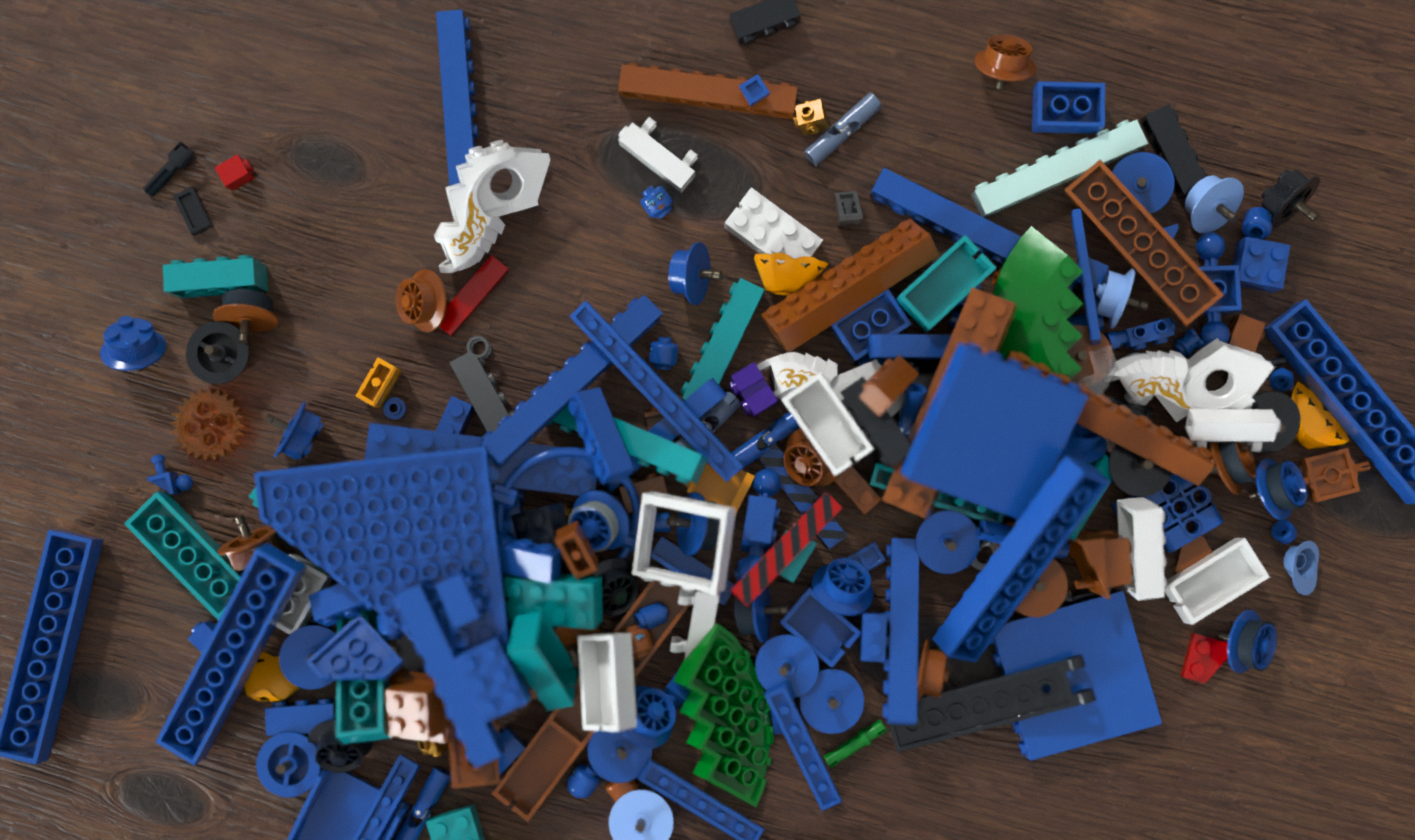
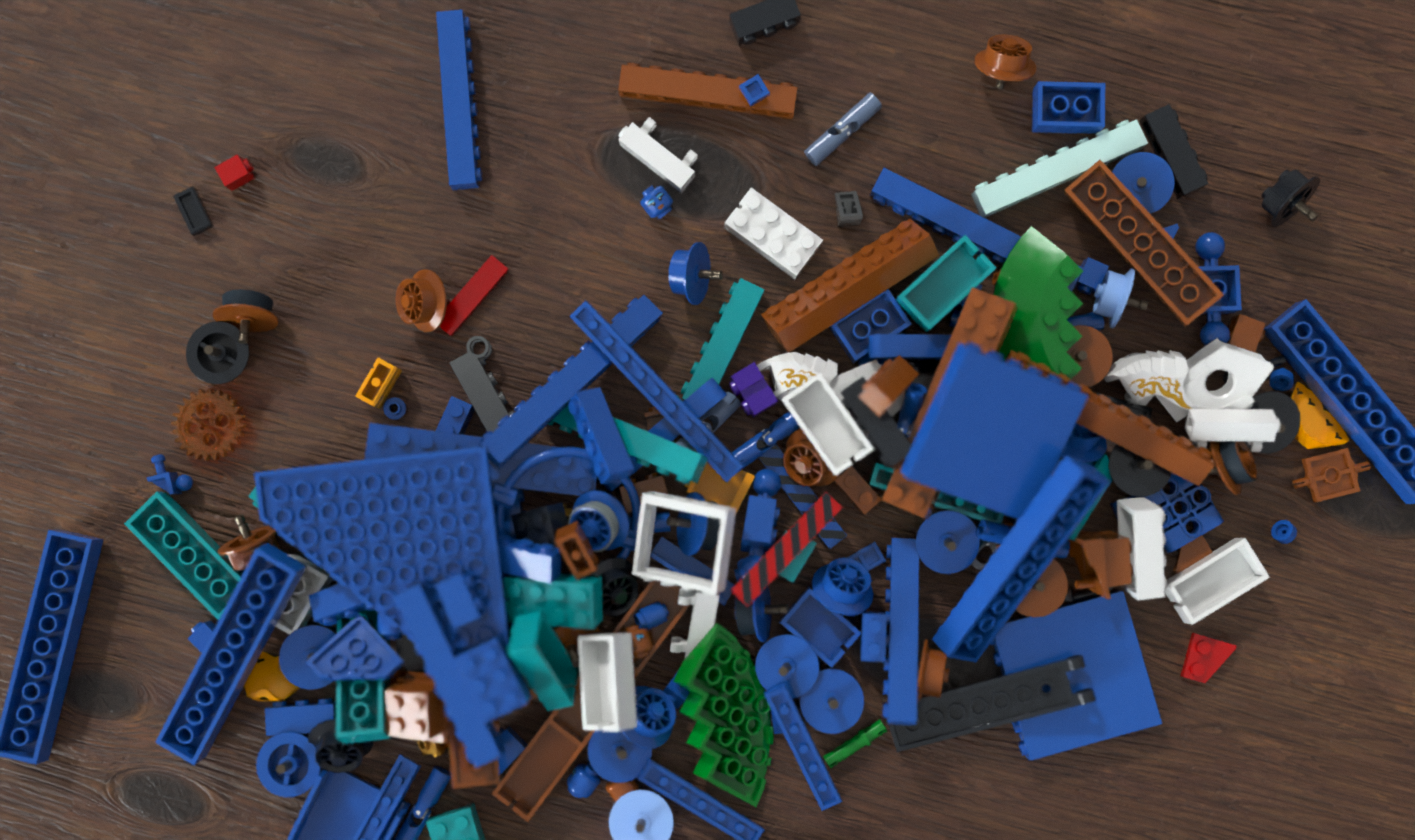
blue piece [100,316,166,372] -> none
black piece [143,142,197,197] -> none
teal brick [163,255,268,298] -> none
blue piece [264,401,324,460] -> none
white animal [434,140,550,273] -> none
blue head [649,337,679,370] -> none
light orange piece [754,253,829,296] -> none
pearl gold brick [793,99,829,135] -> none
blue tile [1071,208,1101,346] -> none
clear tile [1073,345,1119,395] -> none
blue brick [1105,317,1175,351] -> none
blue brick [1174,328,1205,358] -> none
light blue piece [1185,175,1244,233] -> none
blue piece [1219,610,1277,673] -> none
blue brick [1233,237,1290,293] -> none
blue head [1241,207,1273,239] -> none
blue piece [1248,458,1307,520] -> none
medium blue piece [1283,541,1319,595] -> none

